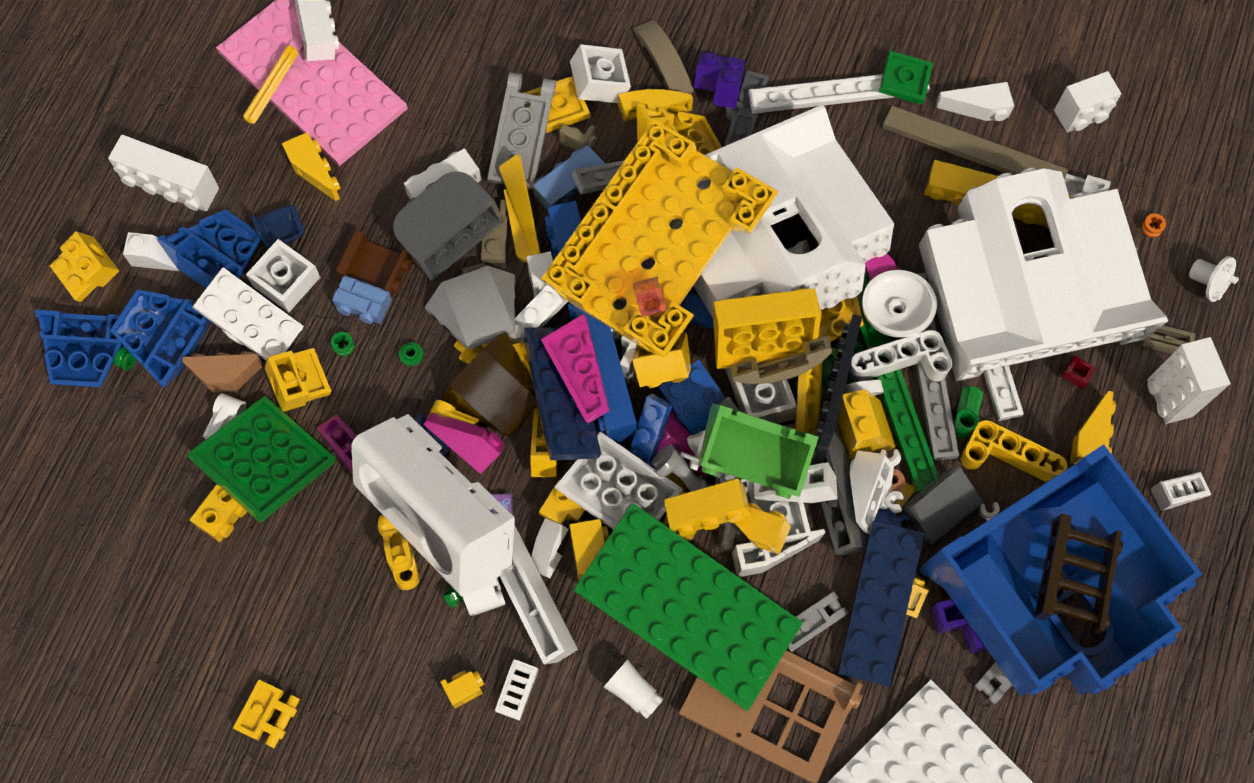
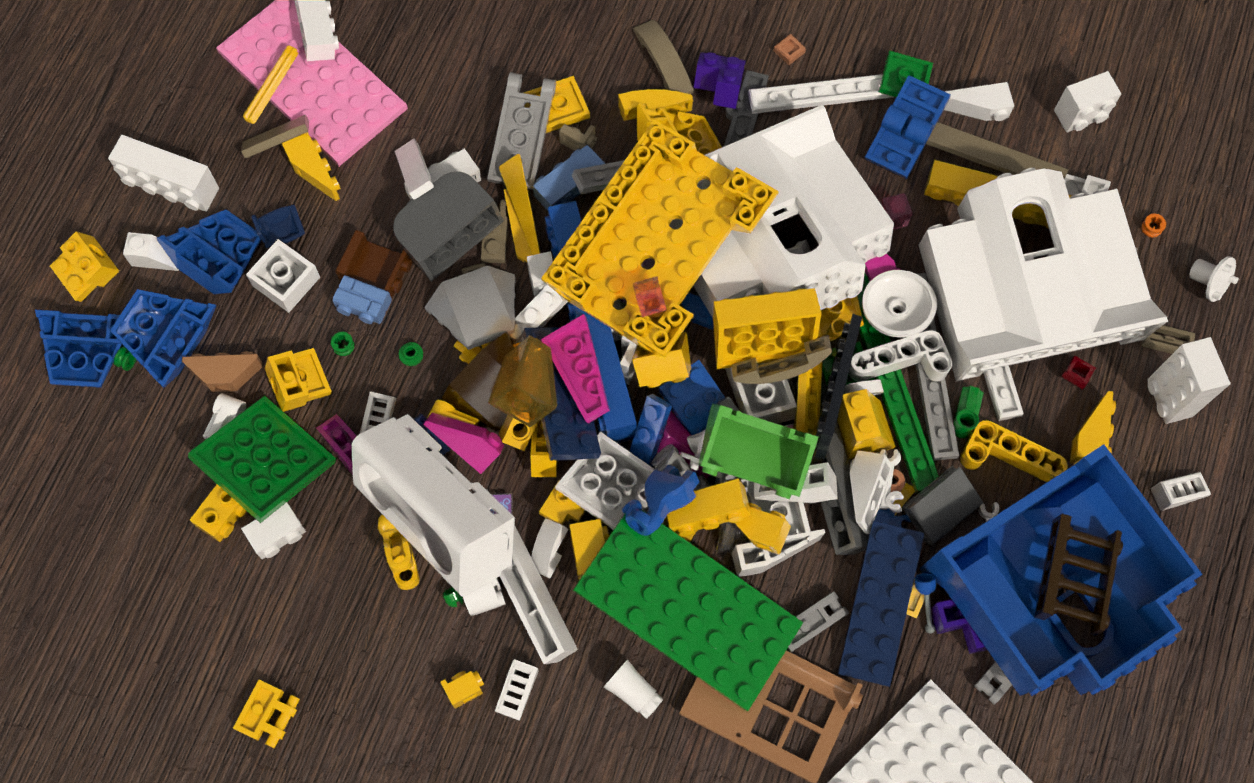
white plate [192,267,304,361] -> none
white brick [570,44,631,103] -> none
none -> dark tan tile [241,115,309,158]
none -> white brick [241,502,306,559]
none -> white slope [360,392,396,434]
none -> white tile [395,139,434,199]
none -> clear yellow slope [488,335,557,427]
none -> yellow brick [498,408,537,451]
none -> blue hips [622,465,700,536]
none -> nougat tile [773,34,806,65]
none -> blue plate [865,75,951,179]
none -> clear pink brick [881,193,913,230]
none -> blue hinge [914,573,936,634]

